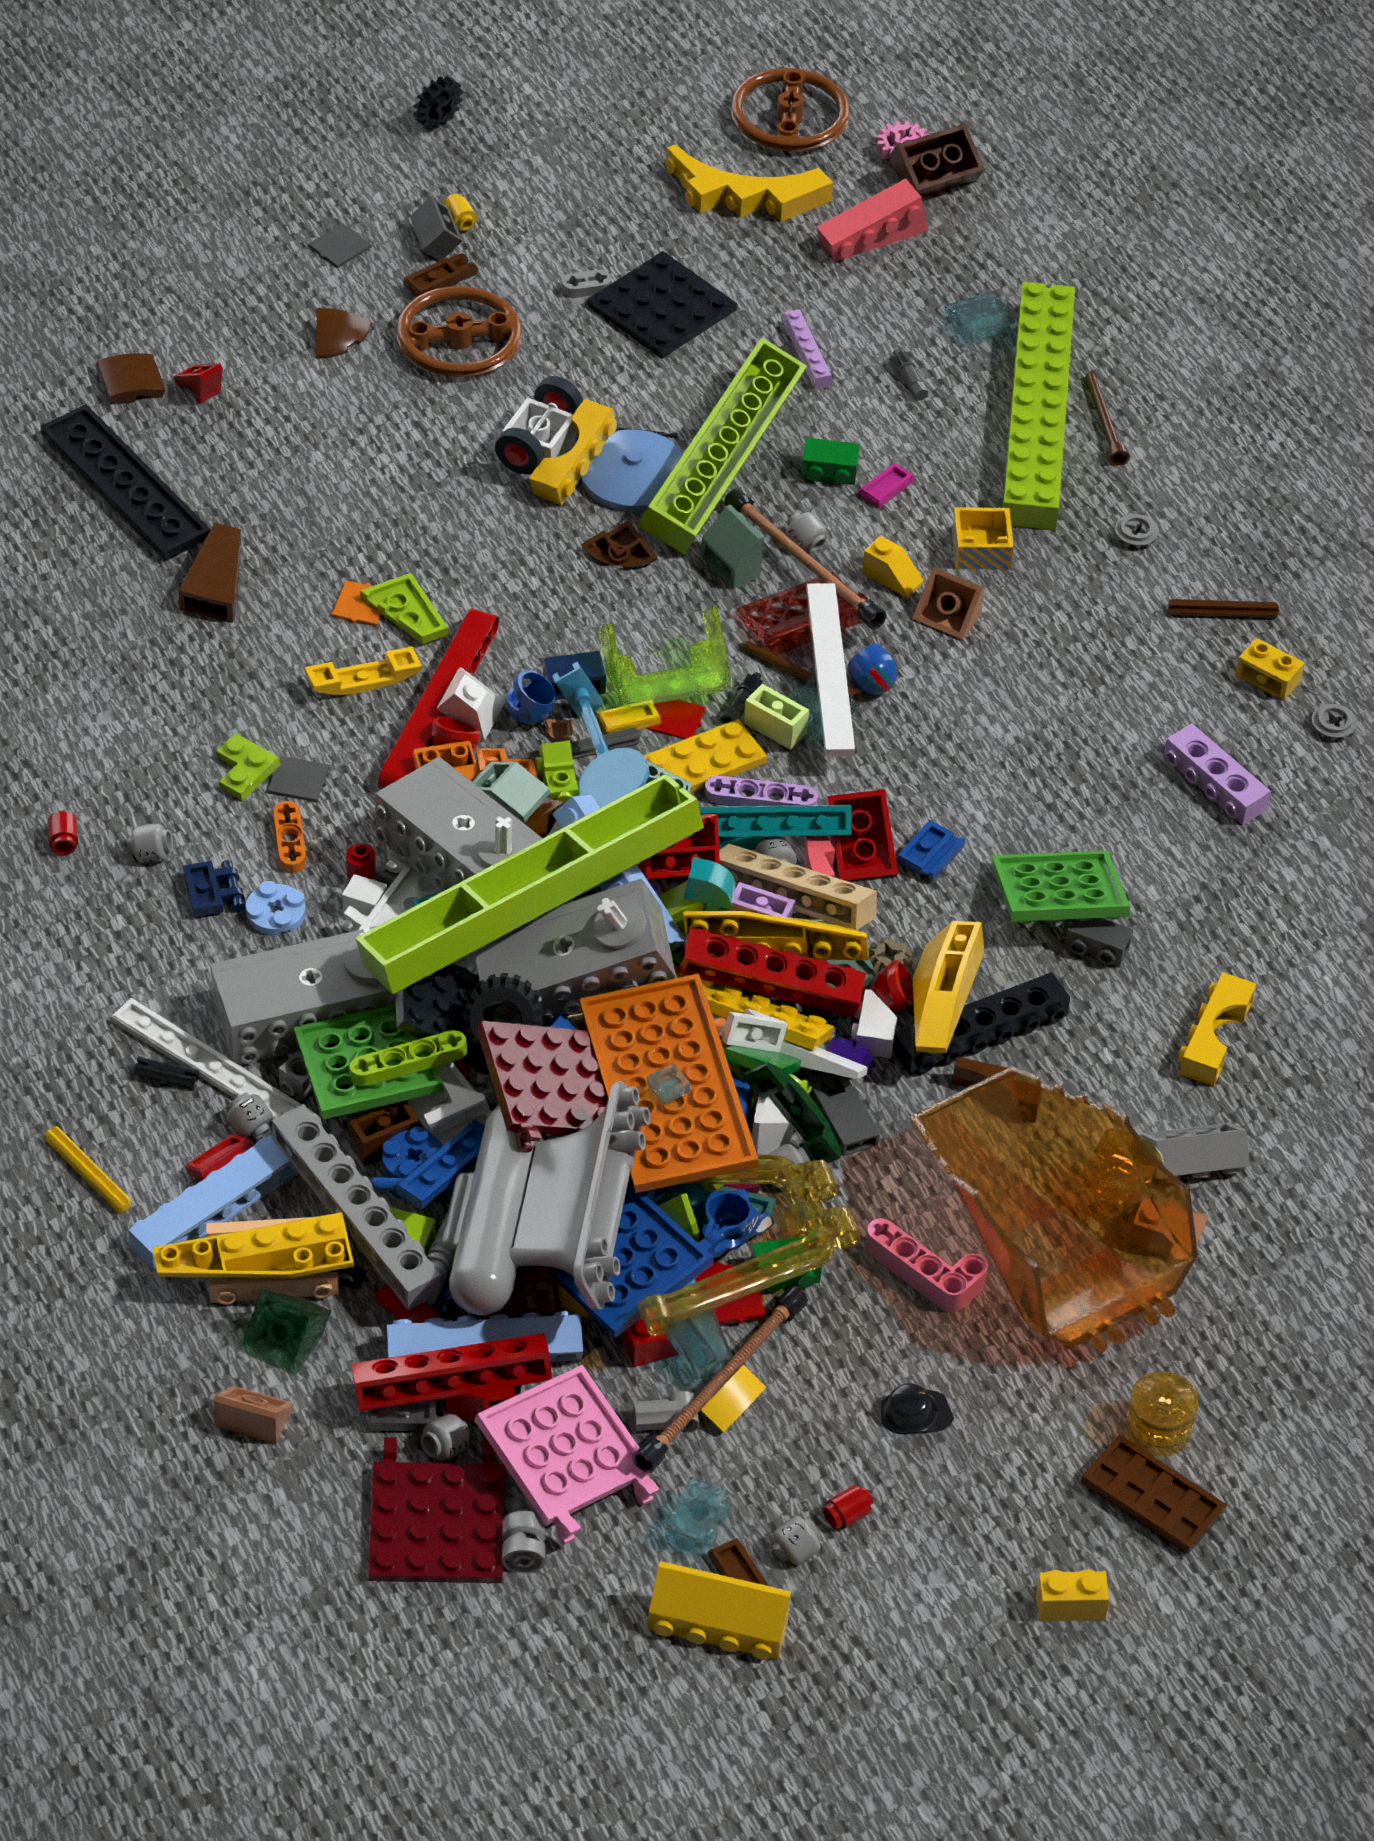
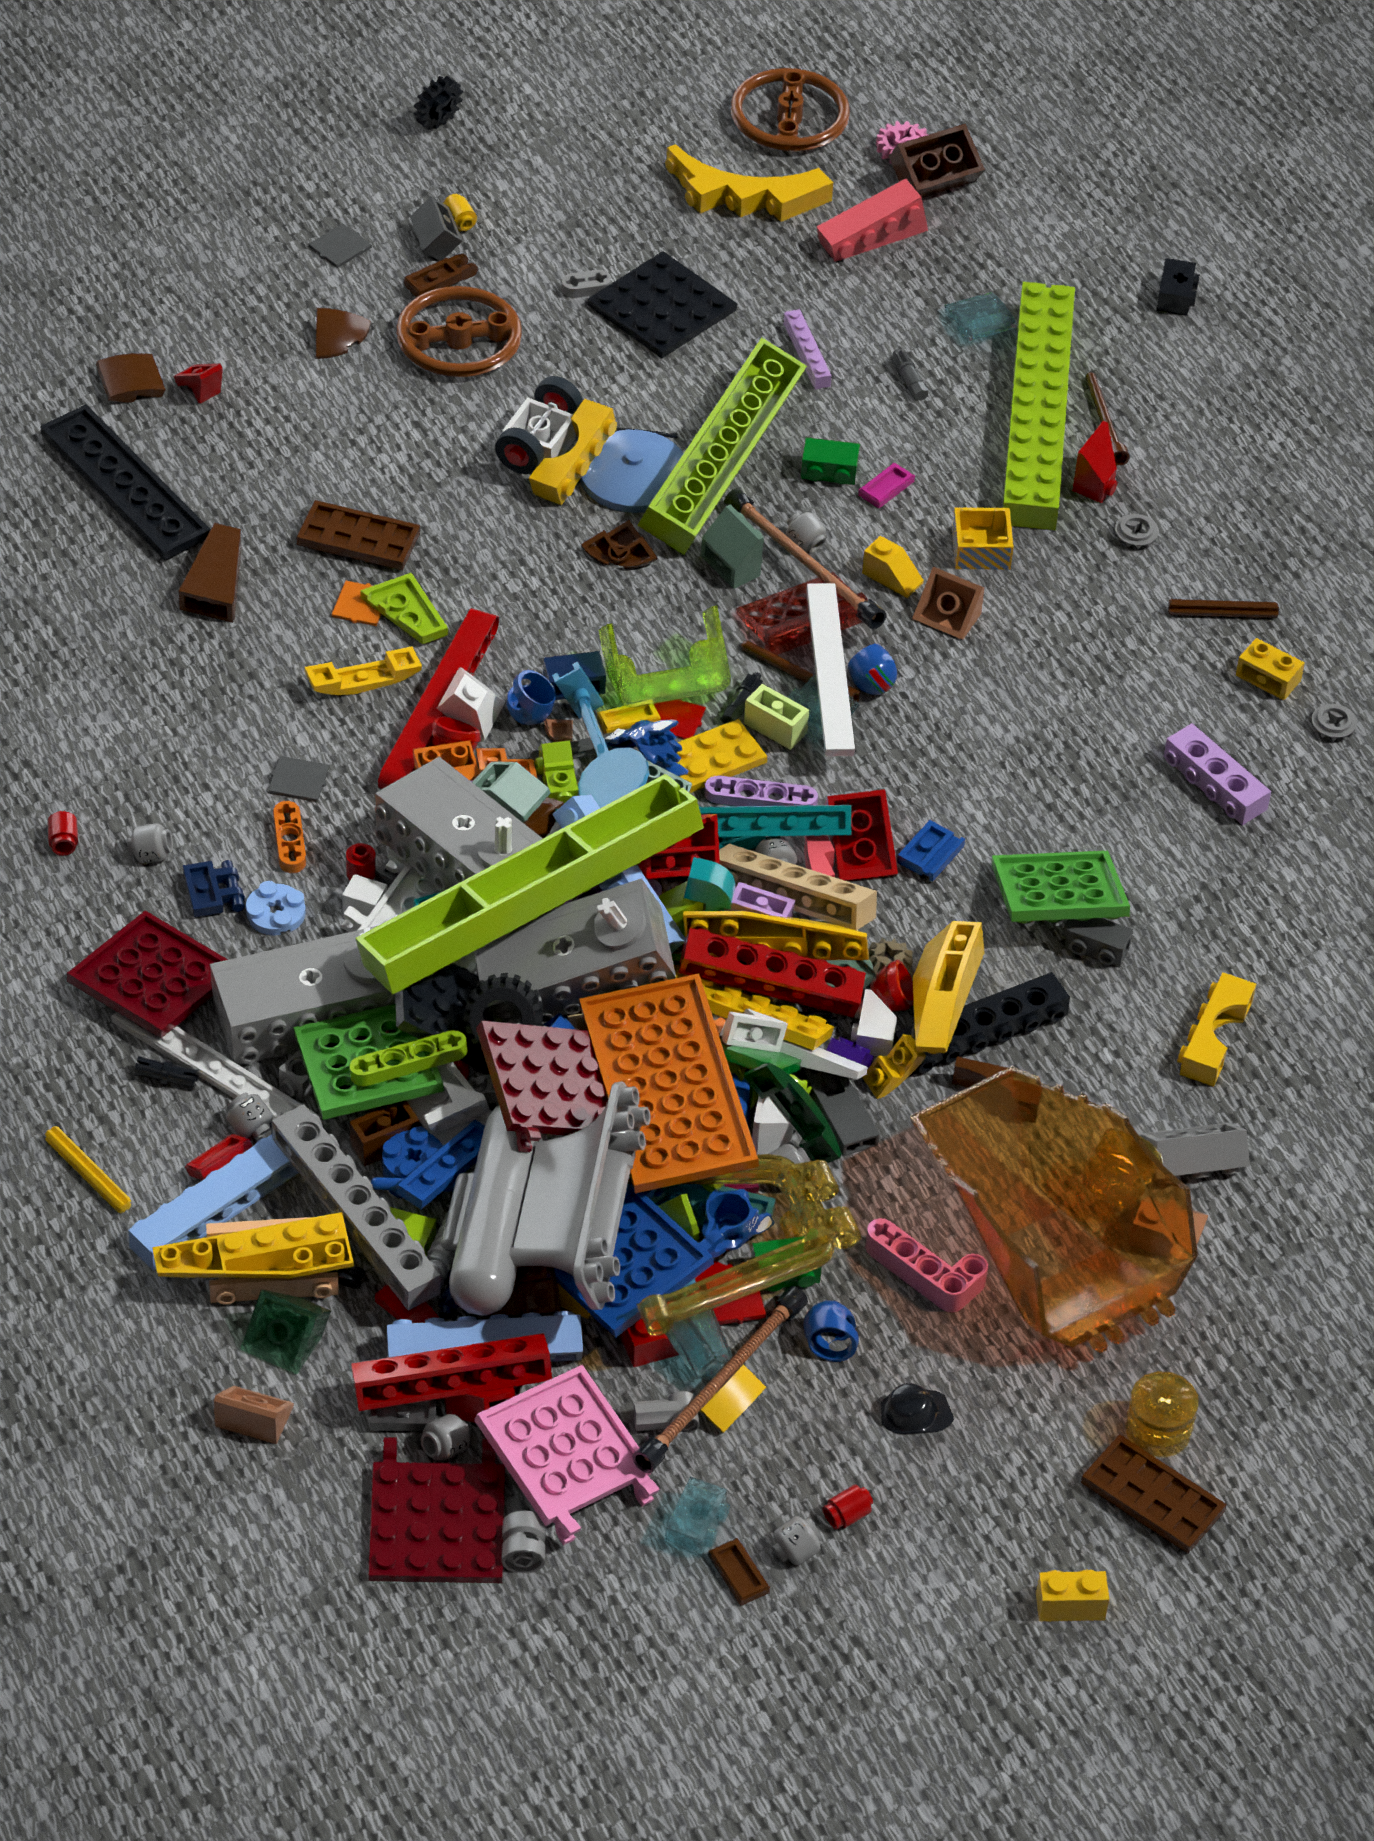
lime plate [216,733,281,801] -> none
clear light blue plate [647,1063,691,1105] -> none
yellow slope [648,1561,791,1660] -> none
none -> dark red plate [67,910,228,1039]
none -> reddish brown plate [297,500,420,570]
none -> blue piece [604,720,689,776]
none -> blue helmet [803,1300,859,1362]
none -> yellow slope [862,1034,926,1099]
none -> red slope [1072,421,1118,503]
none -> black brick [1156,258,1200,316]

